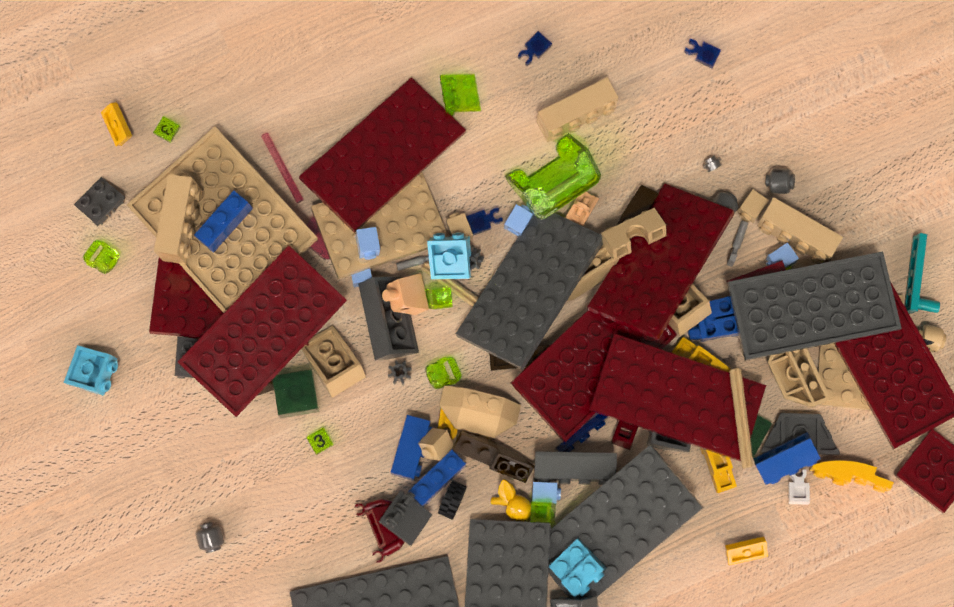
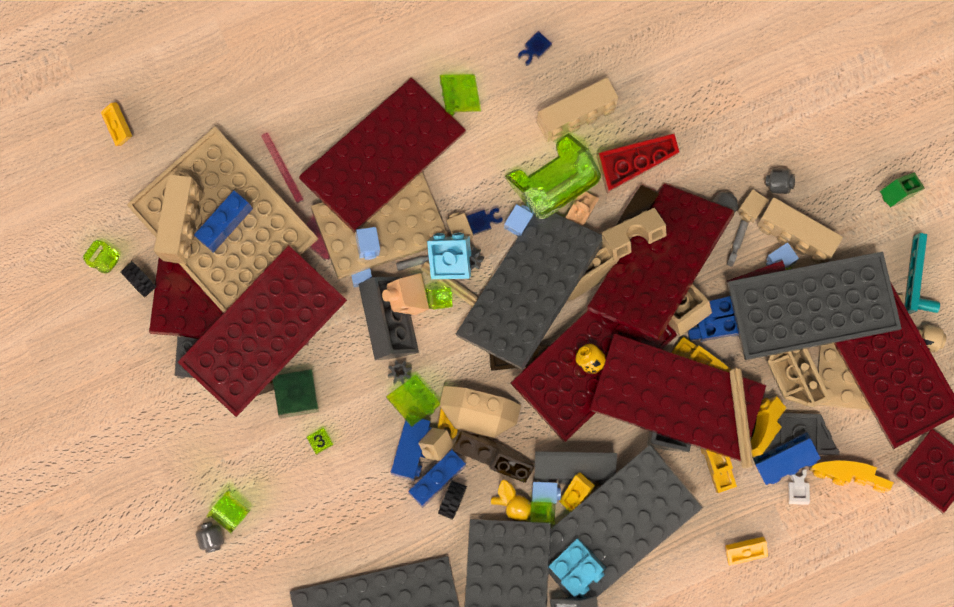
medium azure plate [63,345,118,396] -> none
dark grey hinge [74,177,125,227] -> none
clear neon green tile [153,116,180,143] -> none
tan slope [301,325,366,398] -> none
dark red torso [354,498,405,563] -> none
dark grey hinge [379,490,432,546] -> none
clear neon green piece [425,357,462,389] -> none
clear blue plate [555,414,613,452] -> none
dark red slope [612,421,638,450] -> none
clear blue plate [684,39,721,69] -> none
flat silver plate [703,155,722,172] -> none
none -> black tyre [120,261,156,298]
none -> clear neon green piece [206,489,250,533]
none -> clear neon green hinge [386,374,440,427]
none -> yellow plate [559,473,594,512]
none -> yellow head [576,344,606,374]
none -> red wedge [597,133,679,193]
none -> yellow slope [751,396,786,457]
none -> green slope [880,172,925,208]

